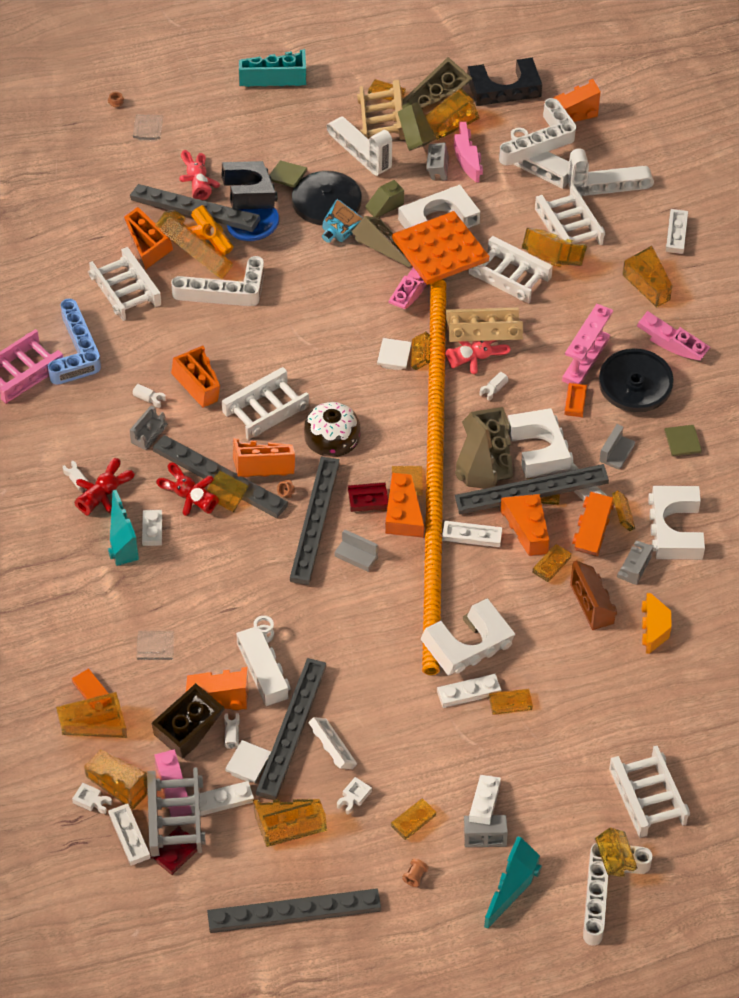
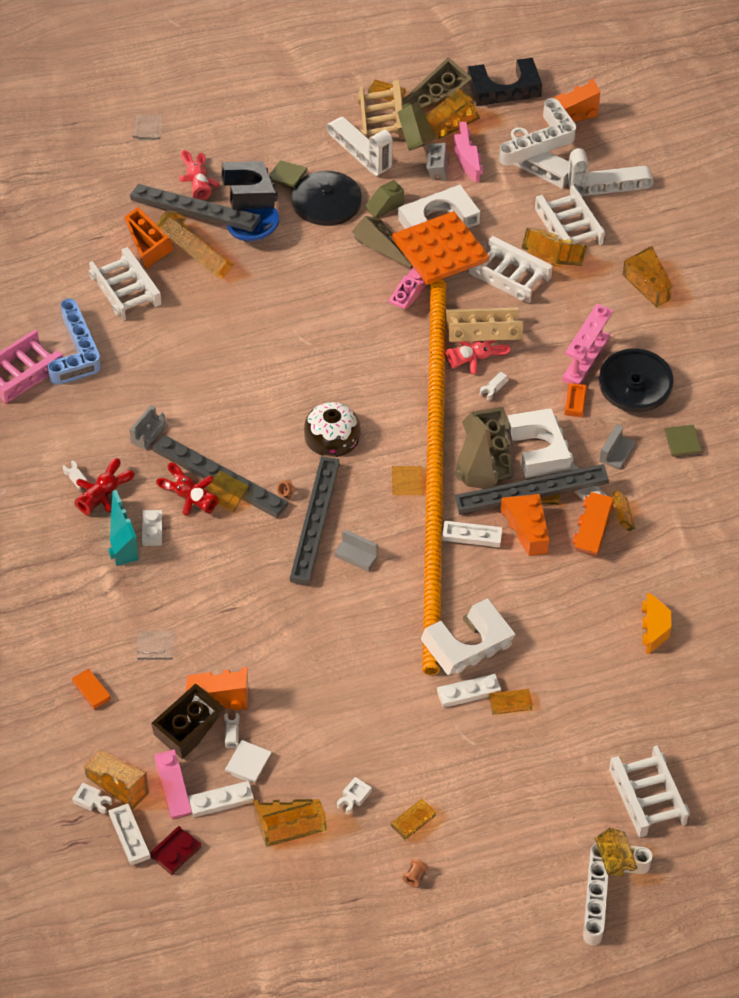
clear yellow wedge [56,692,127,738] -> none
nougat plate [108,92,124,107] -> none
white bar [133,384,166,408] -> none
light grey fence [147,768,206,856] -> none
white beam [171,256,264,306] -> none
orange wedge [171,345,220,408] -> none
light orange piece [185,205,234,257] -> none
dark grey plate [207,888,381,933] -> none
white fence [222,367,309,440] -> none
orange wedge [233,438,295,478] -> none
white hinge [236,616,291,706] -> none
teal wedge [239,49,306,87] -> none
dark grey plate [256,658,326,801] -> none
white plate [309,717,357,769] -> none
torso [322,199,363,243] -> none
dark red plate [348,482,388,512] -> none
white piece [377,338,412,370] -> none
orange wedge [385,473,424,538] -> none
clear yellow plate [411,331,430,370] -> none
light grey hinge [464,815,508,847] -> none
white plate [469,775,501,825] -> none
teal wedge [484,836,542,928] -> none
clear yellow plate [532,544,572,582] -> none
dark orange slope [570,561,617,630] -> none
light grey hinge [617,541,654,585] -> none
bright pink slope [637,311,710,361] -> none
white arch [648,486,705,560] -> none
white plate [666,209,688,254] -> none

